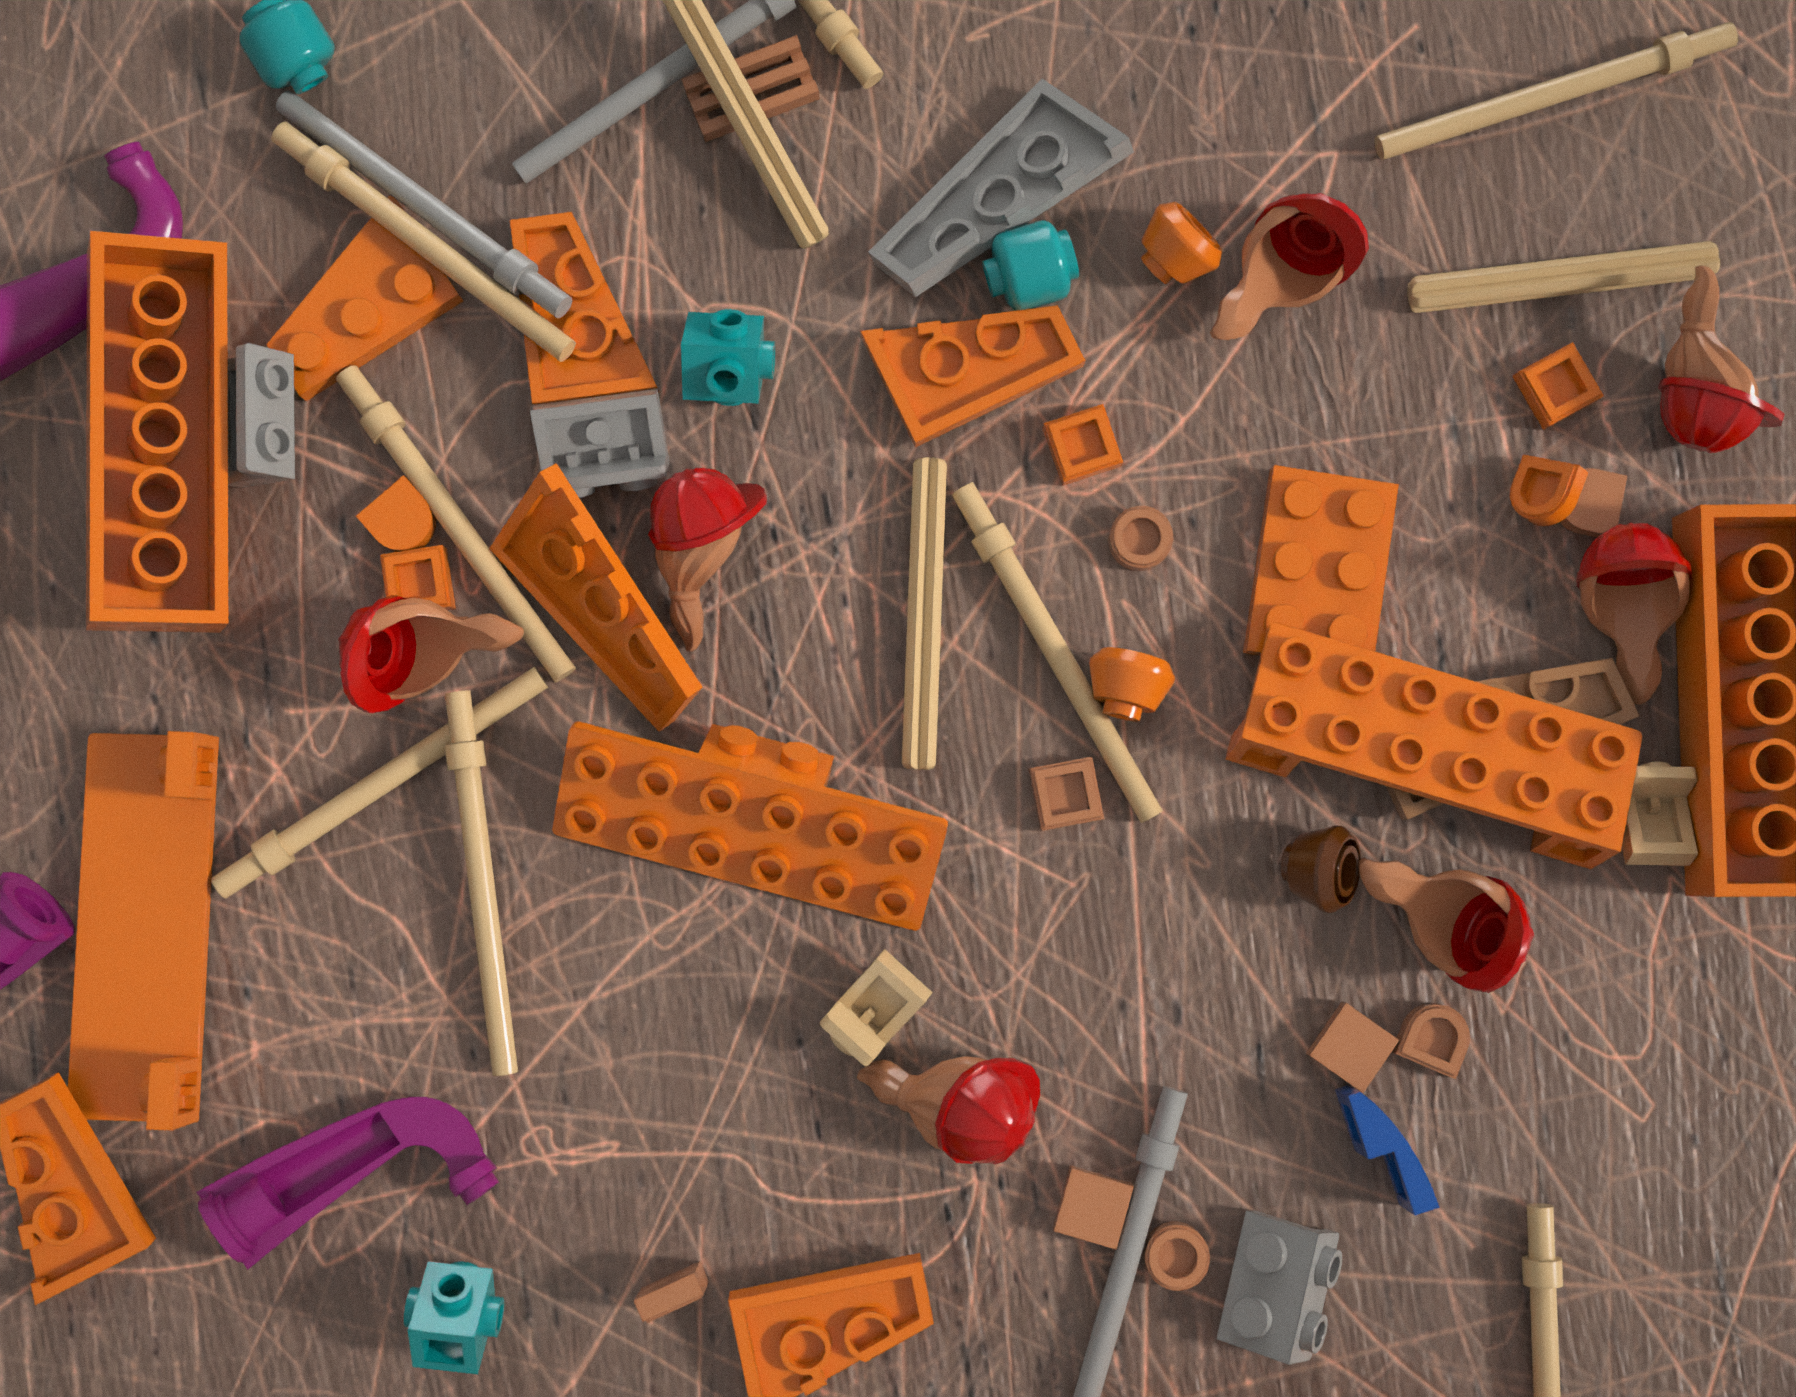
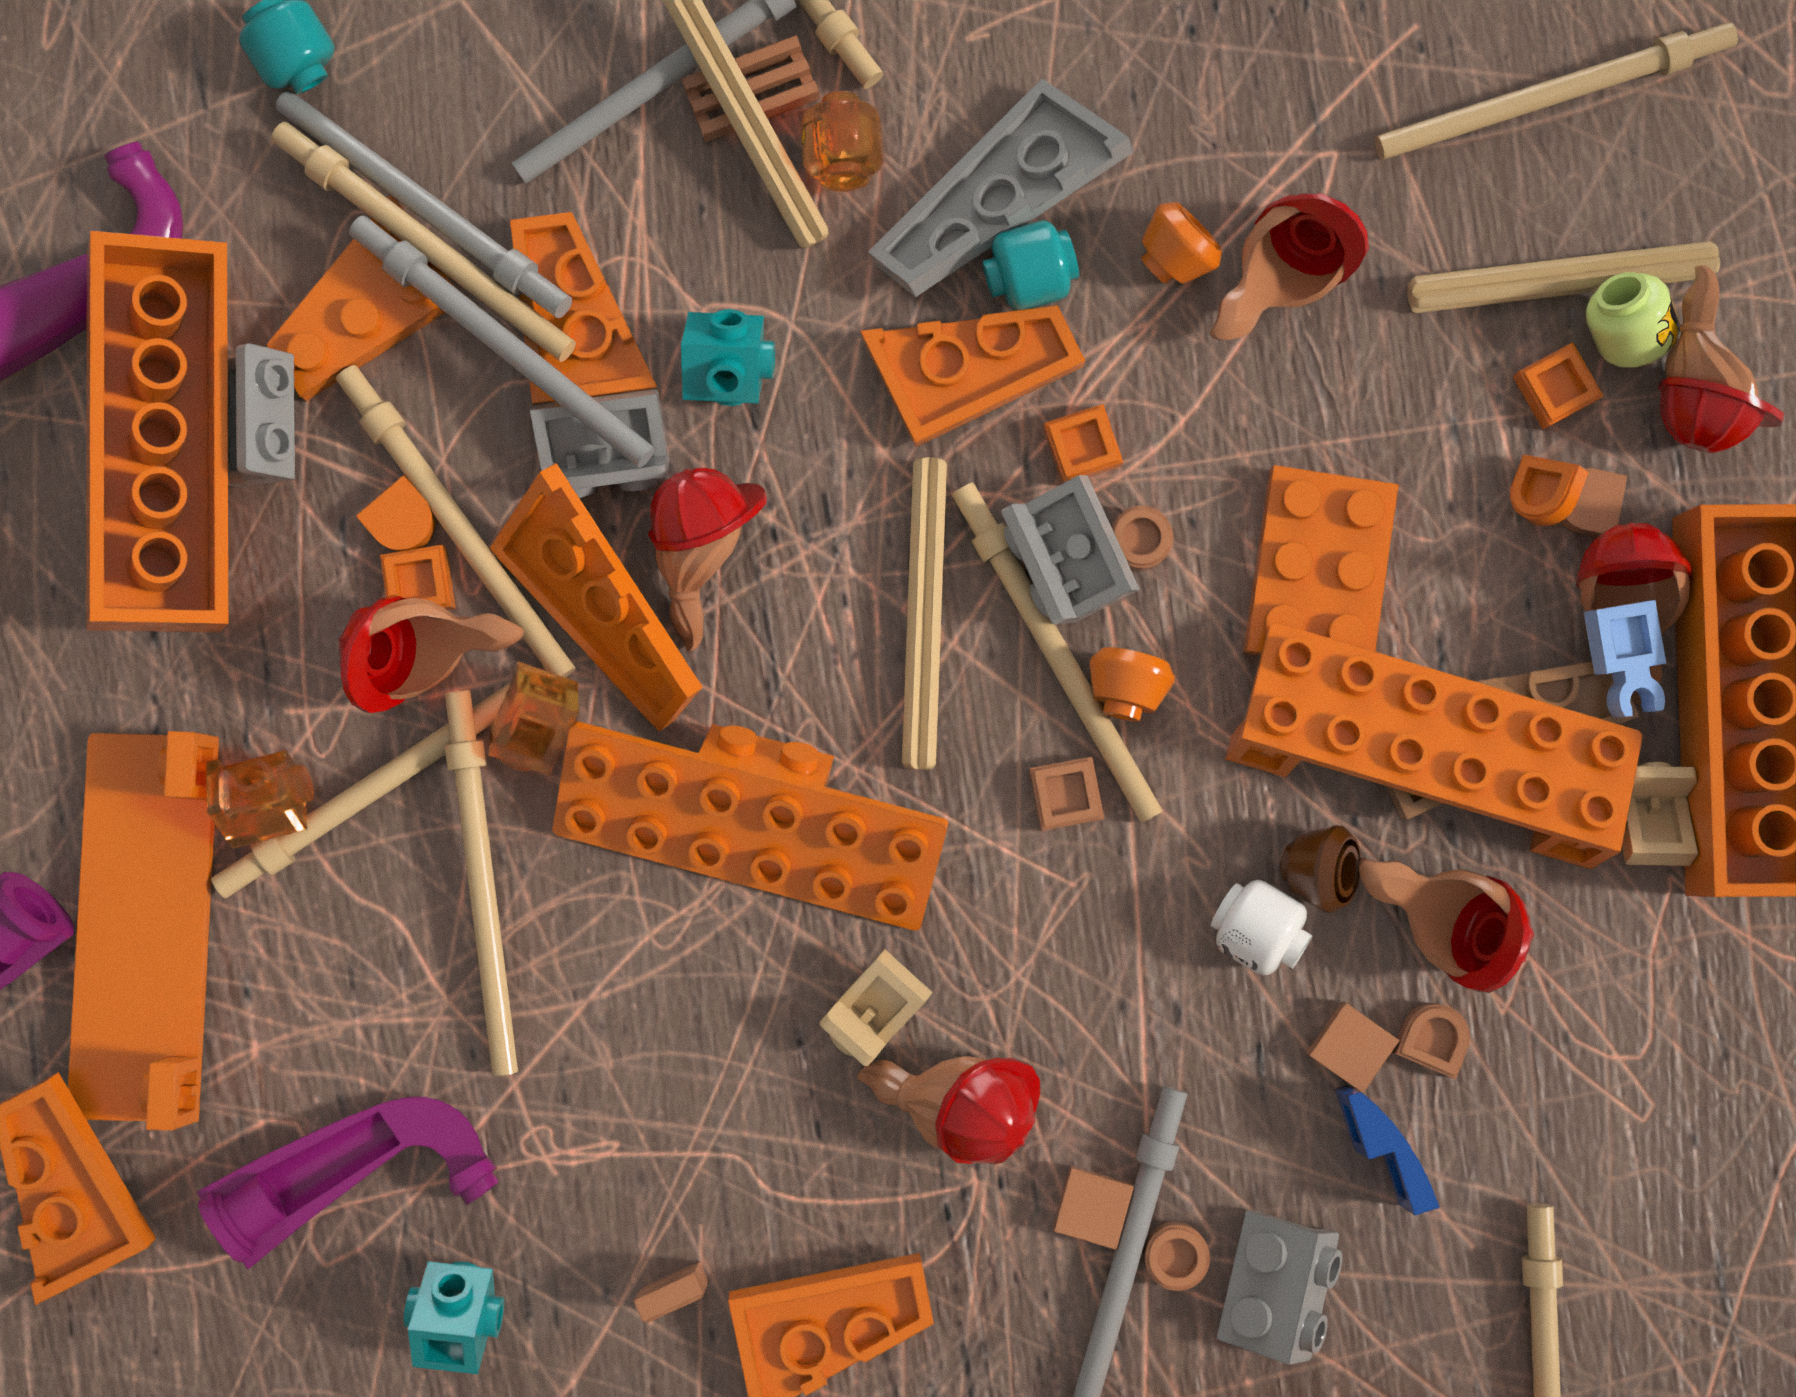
none -> clear orange brick [206,750,314,849]
none -> light grey bar [349,215,655,468]
none -> clear orange brick [489,661,579,775]
none -> clear orange head [801,91,884,192]
none -> light grey bracket [1002,475,1140,625]
none -> white head [1211,880,1312,976]
none -> light blue plate [1584,600,1666,718]
none -> yellowish green head [1586,272,1680,368]

